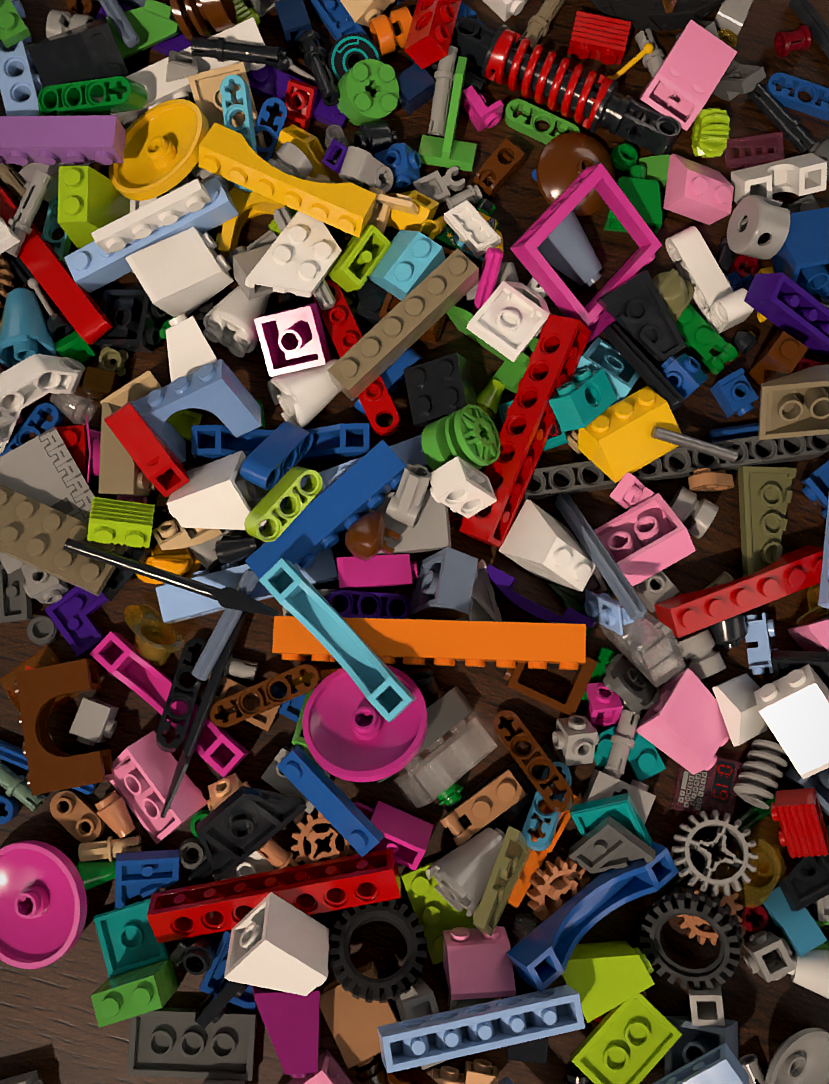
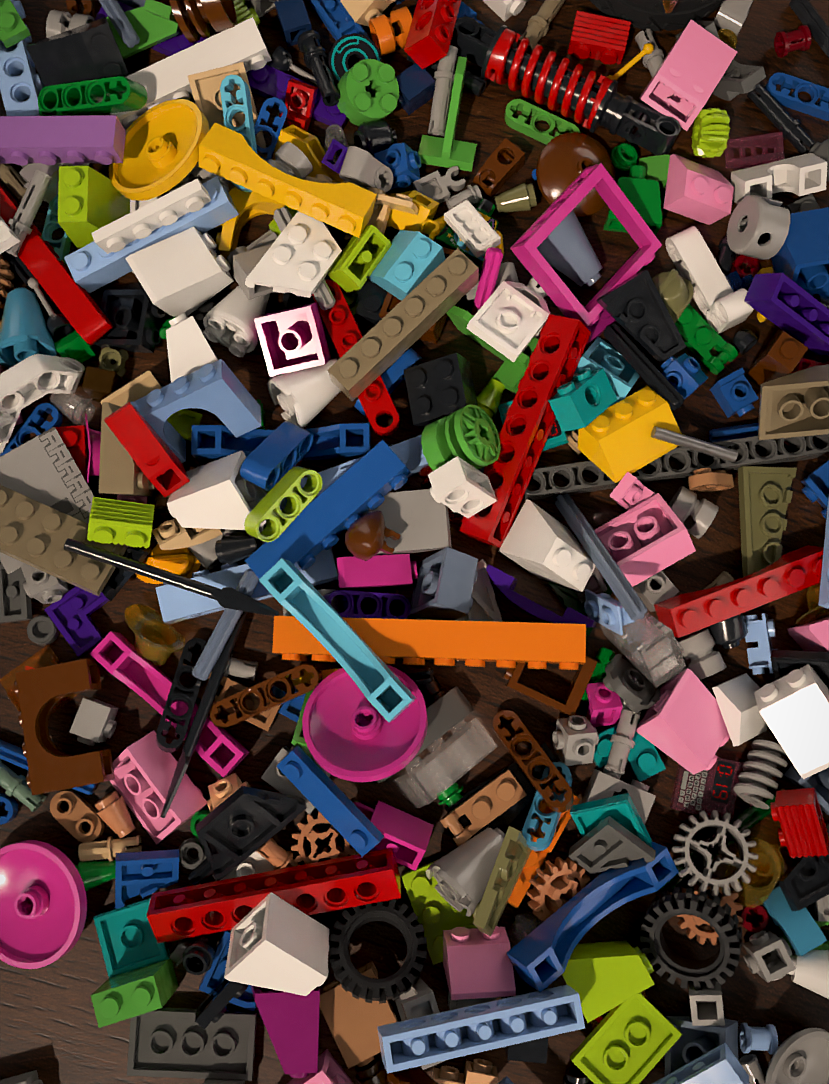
light grey slope [166,50,198,82] -> none
black pin [191,36,280,67] -> none
light grey piece [386,464,432,528] -> none
dark pink bracket [461,85,504,132] -> none
none -> olive cone [494,182,537,213]
none -> light blue bush [738,1023,778,1055]

